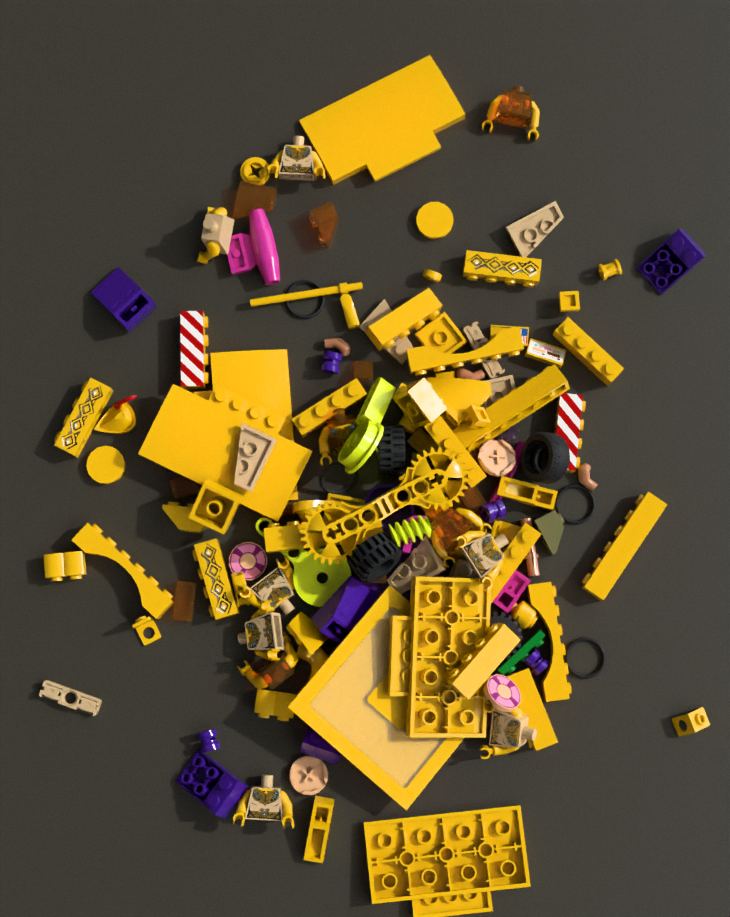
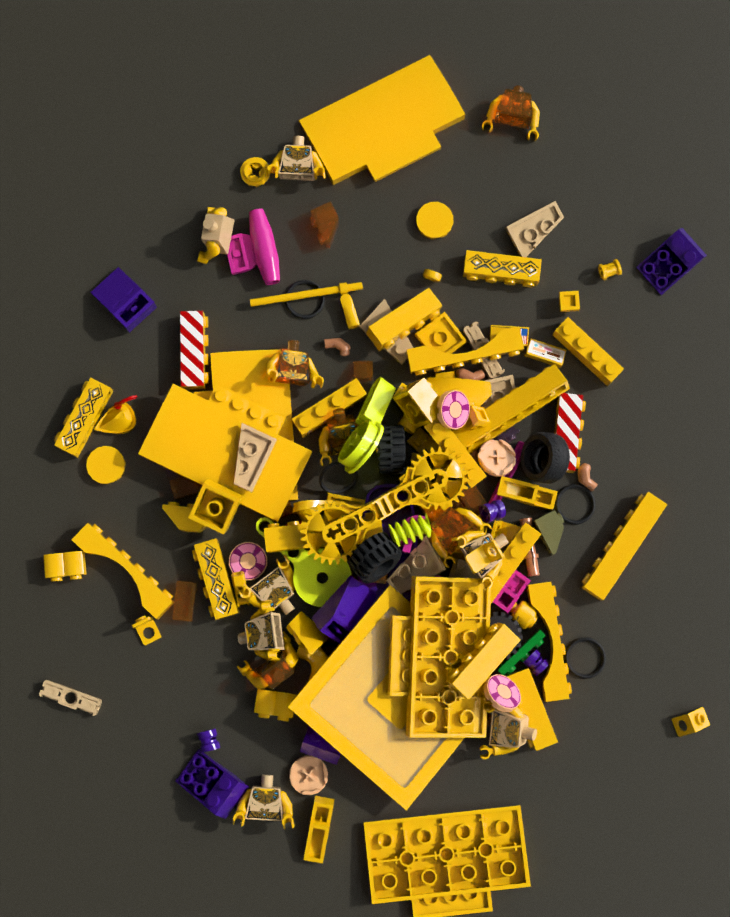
clear orange slope [233,181,277,220] -> none
dark purple wheel [320,351,342,375] -> none
none -> torso [264,340,324,388]
none -> tile [437,390,470,429]
none -> yellow bracket [464,540,504,574]

